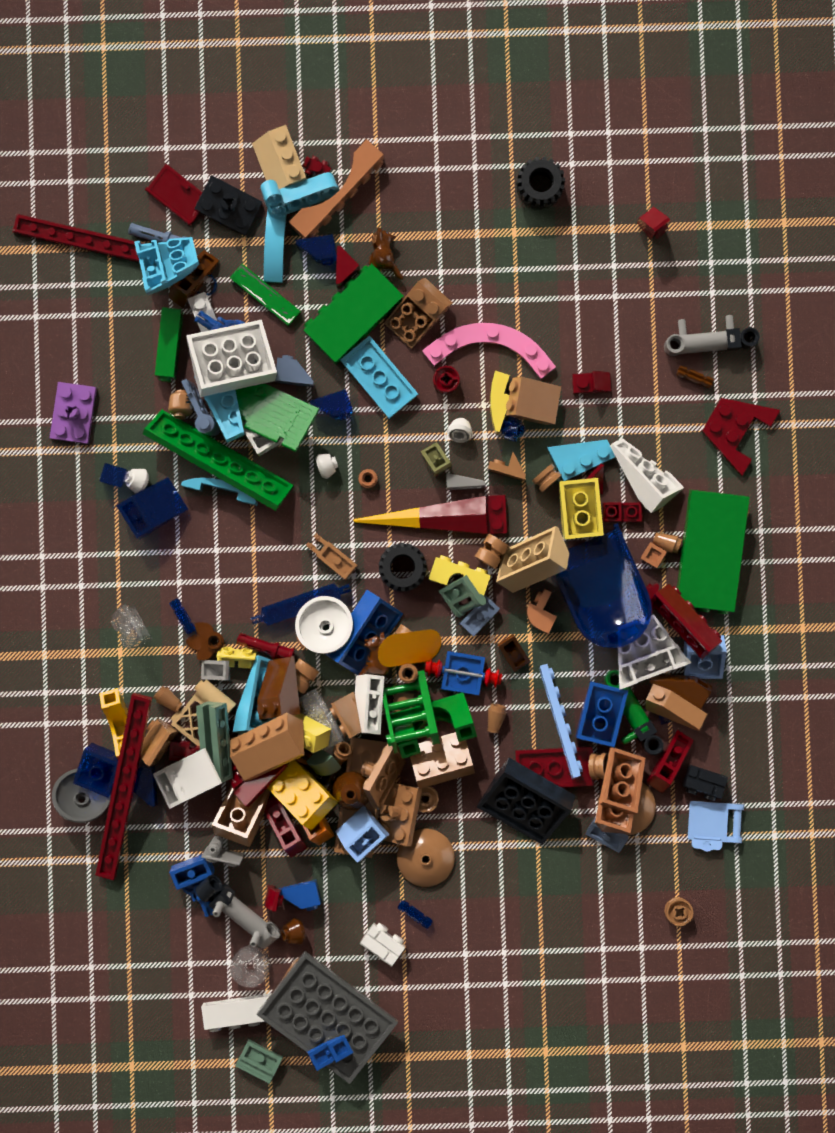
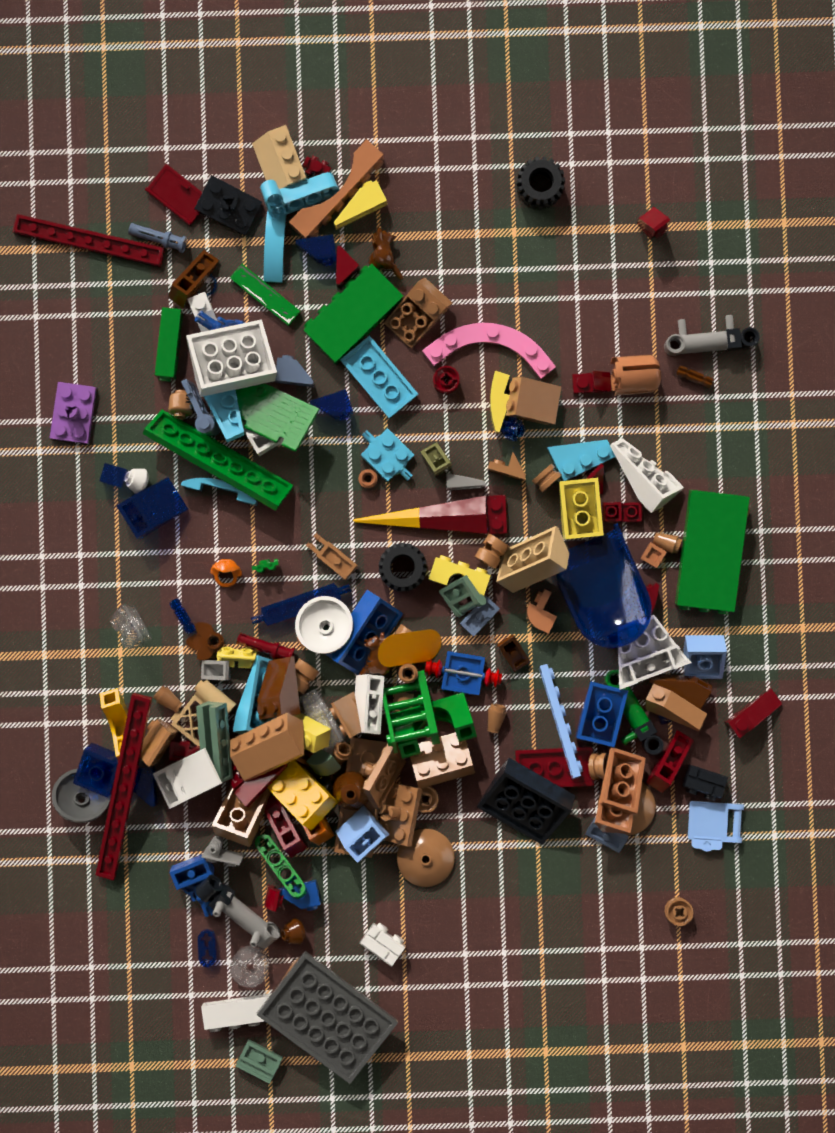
medium azure wedge [134,237,199,295] -> none
blue slope [307,1035,353,1071] -> none
white cone [315,454,338,479] -> none
clear blue axle [398,900,433,929] -> none
white cone [447,418,473,443] -> none
dark red slope [650,584,722,660] -> none
dark red wing [701,398,780,476] -> none
none -> clear blue beam [198,929,217,967]
none -> orange piece [210,559,242,587]
none -> green piece [252,559,279,573]
none -> green beam [255,834,307,899]
none -> light yellow slope [334,180,387,230]
none -> medium azure plate [360,428,414,482]
none -> nougat cylinder [610,355,661,396]
none -> dark red slope [724,688,782,738]

